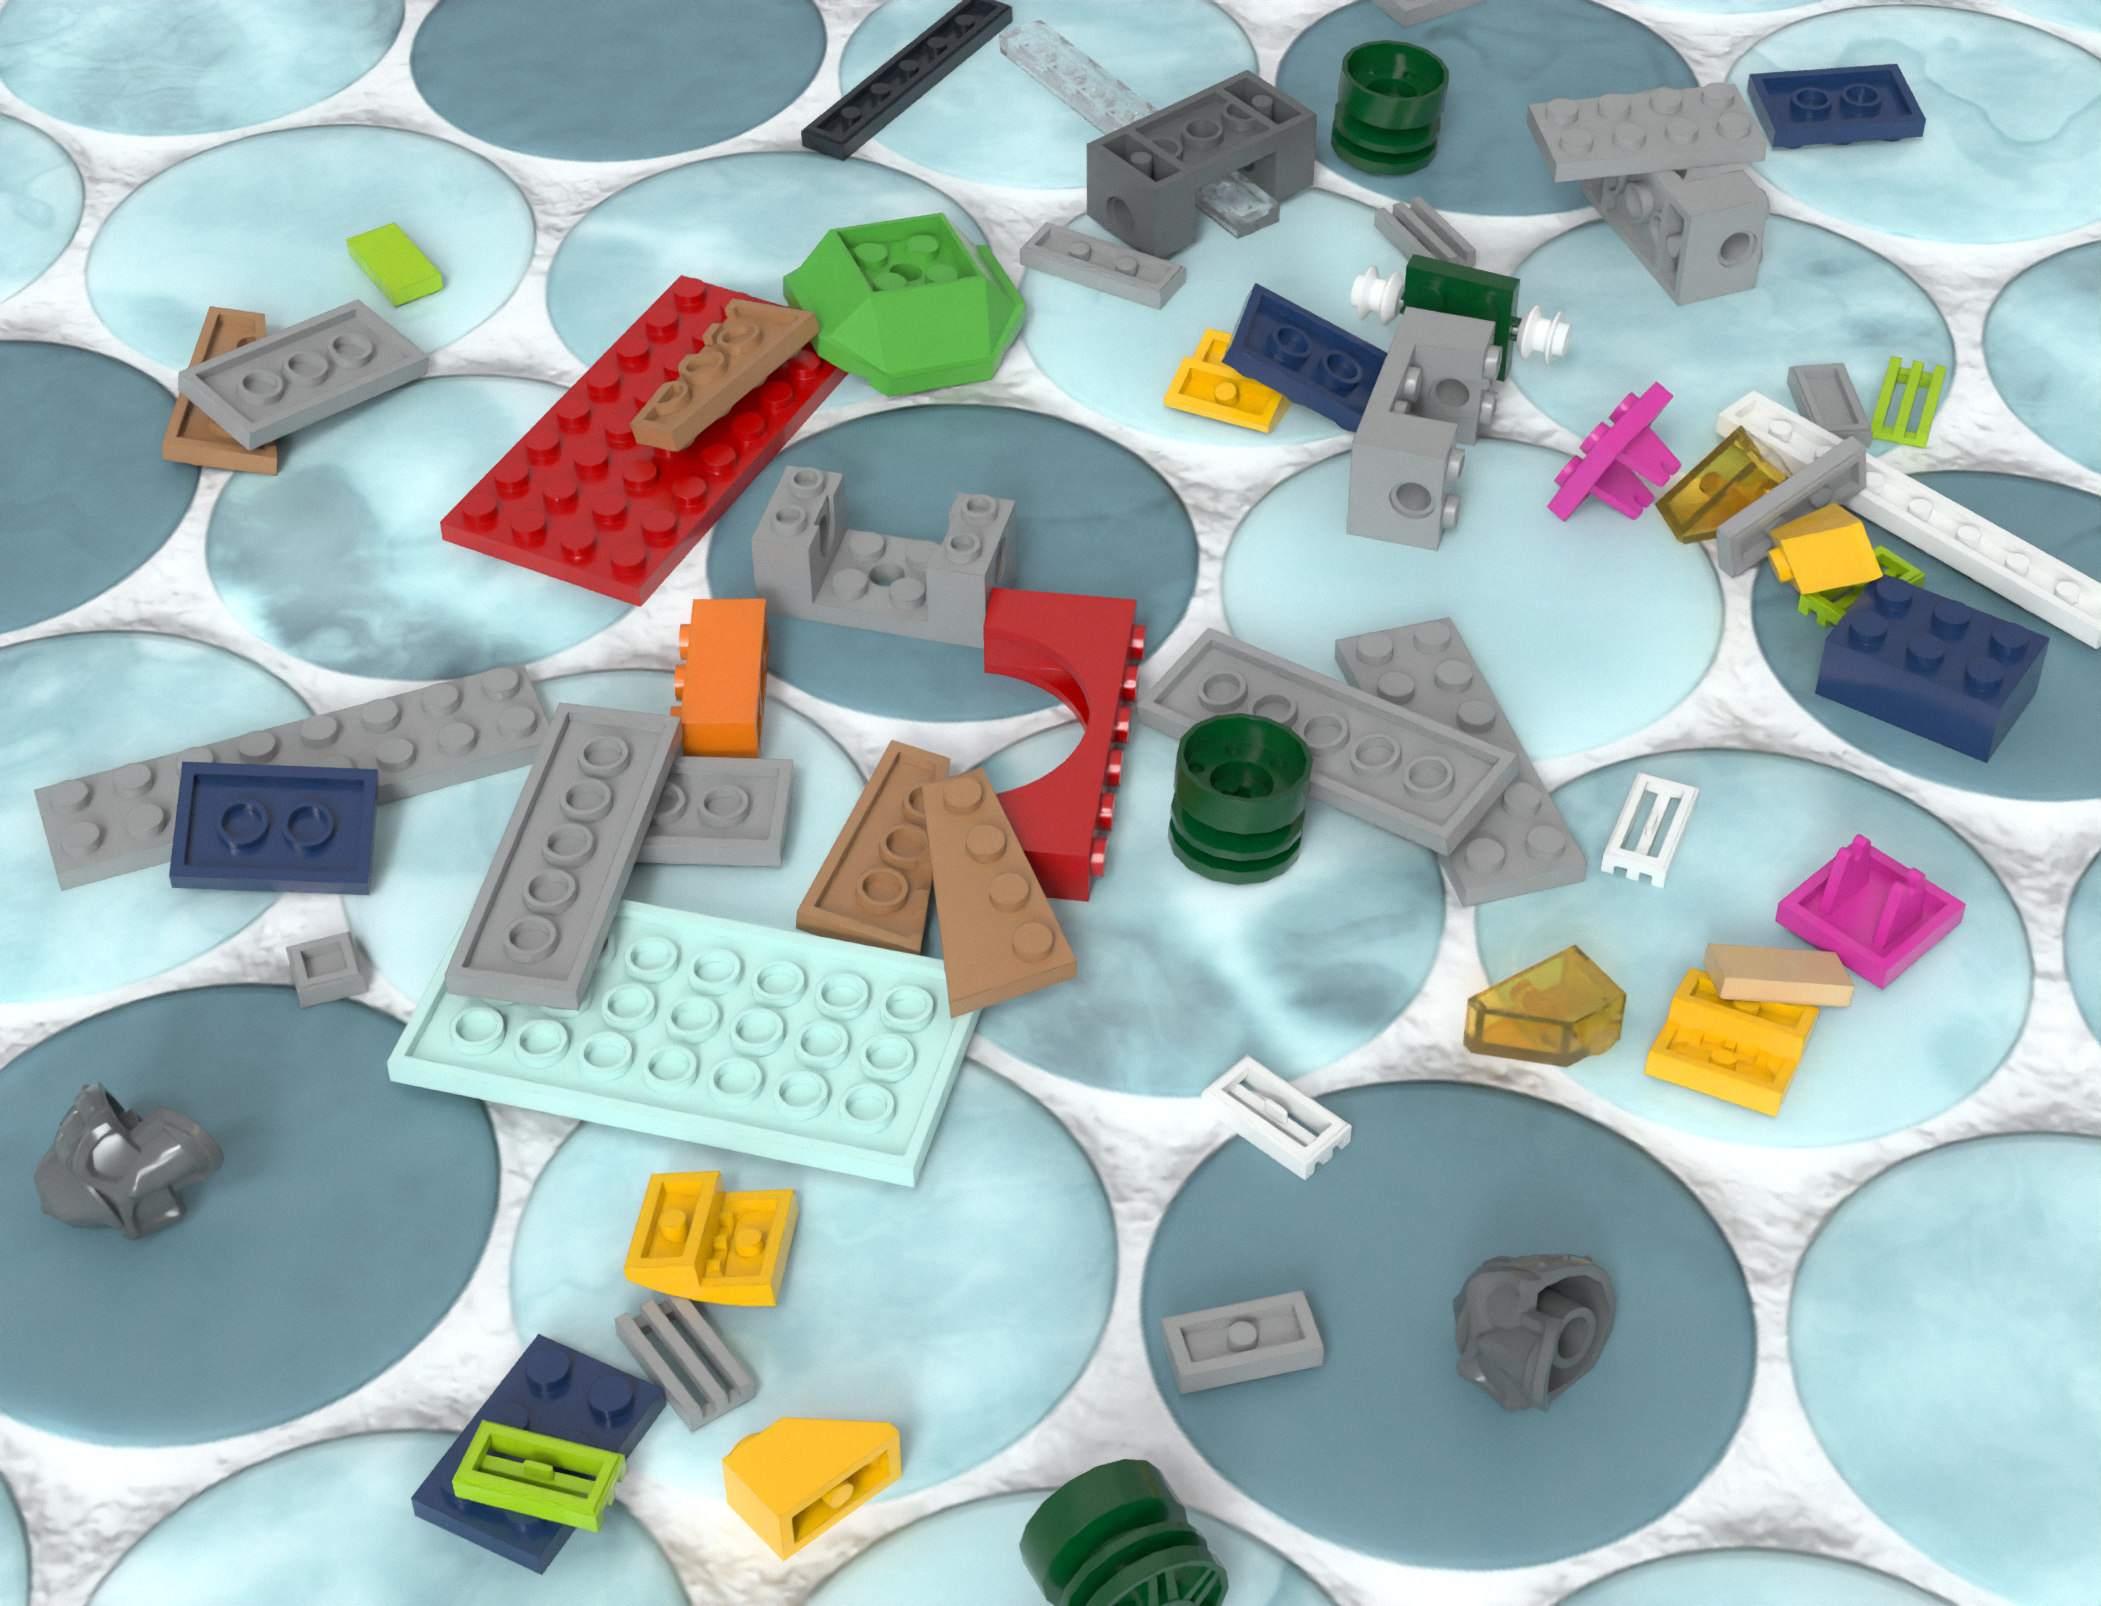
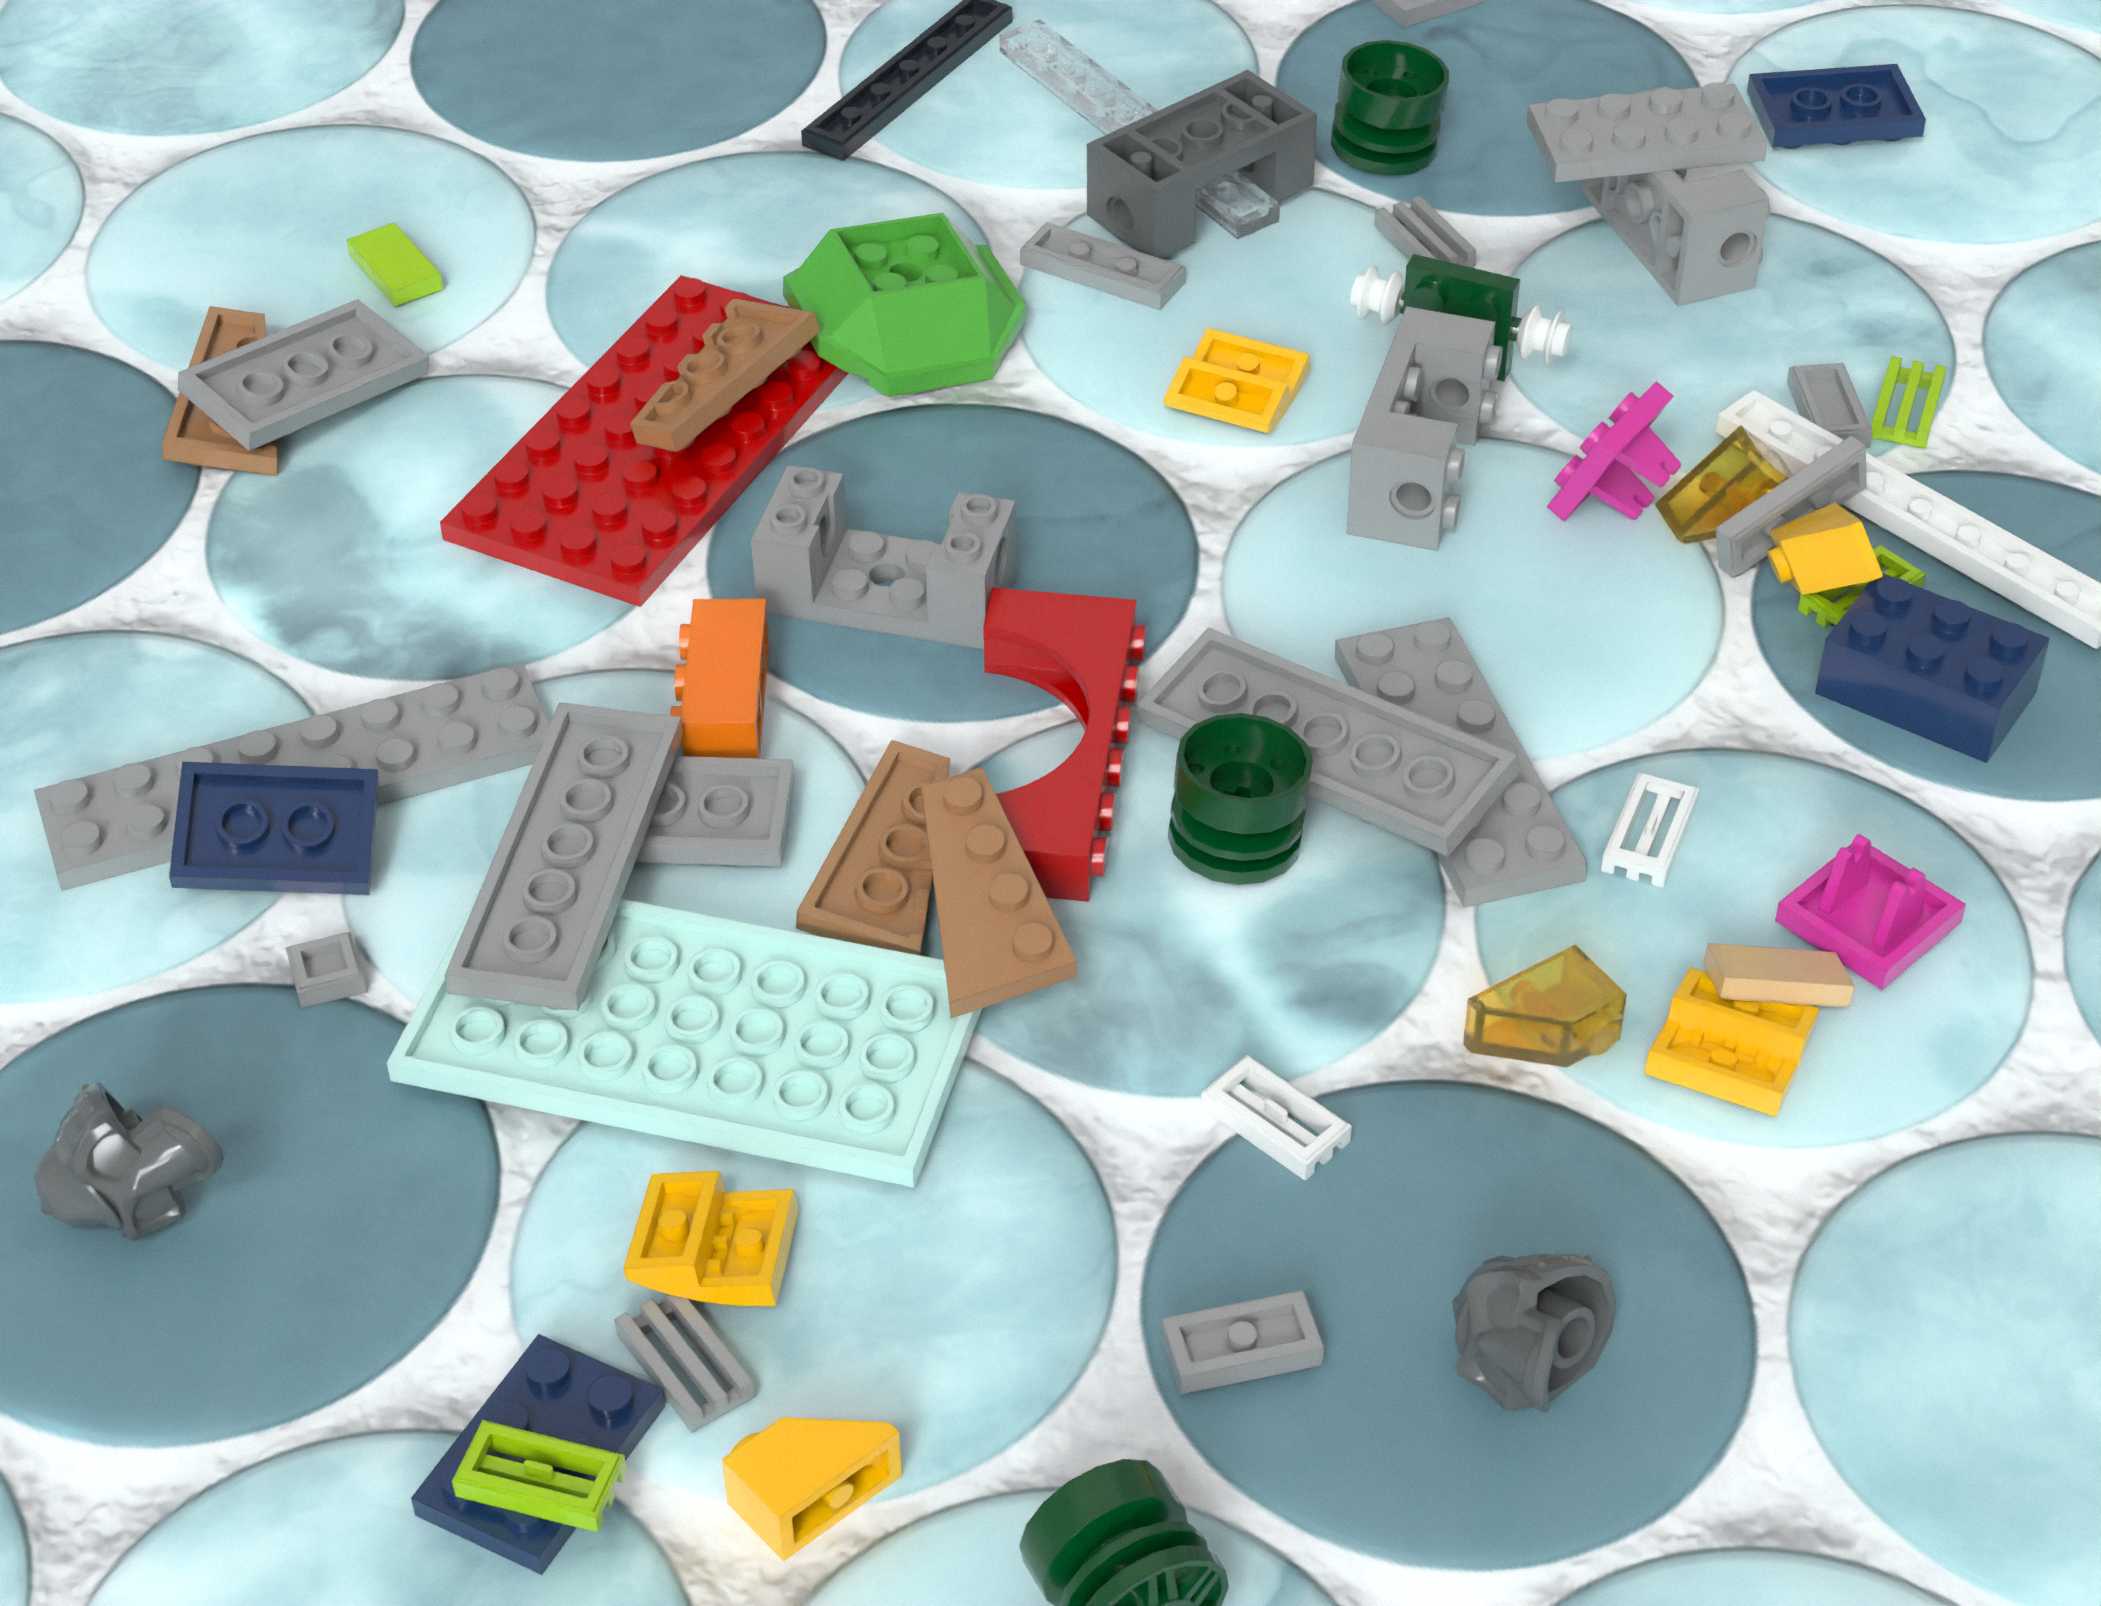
dark blue plate [1221,283,1388,433] -> none

